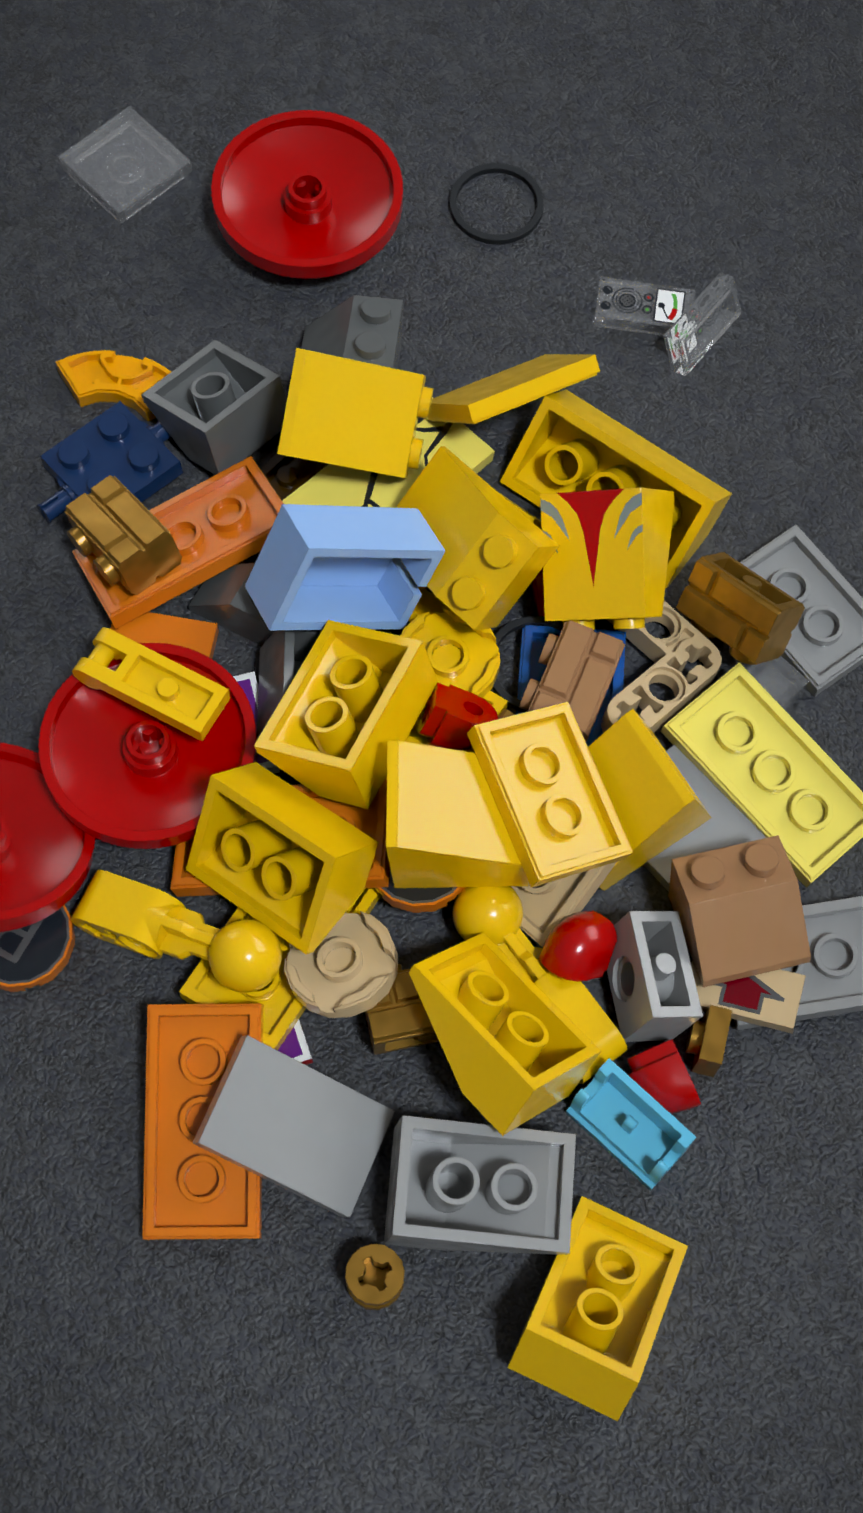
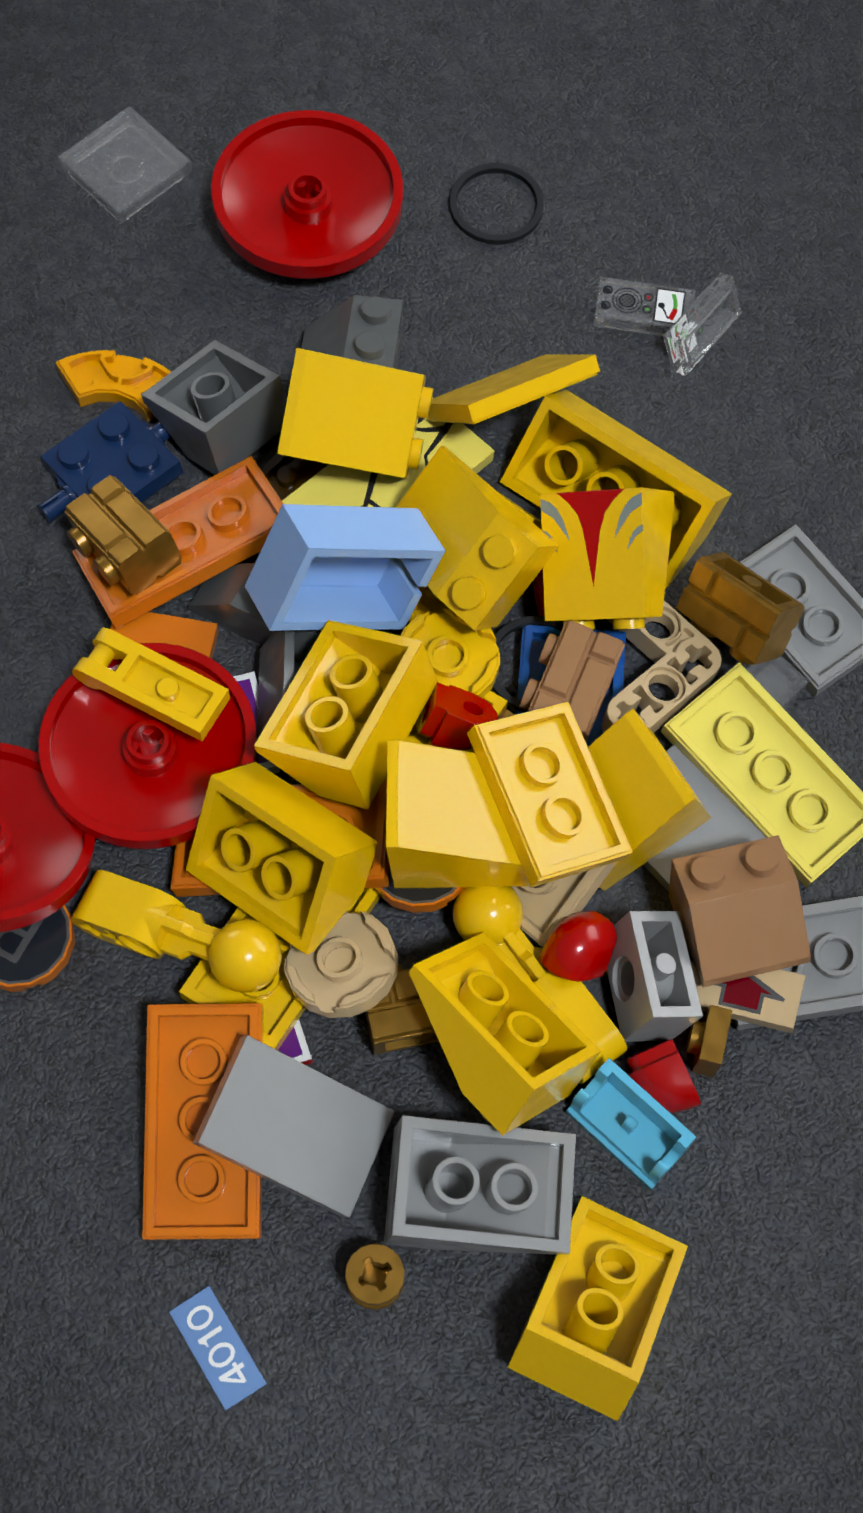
none -> medium blue sticker [169,1286,267,1410]

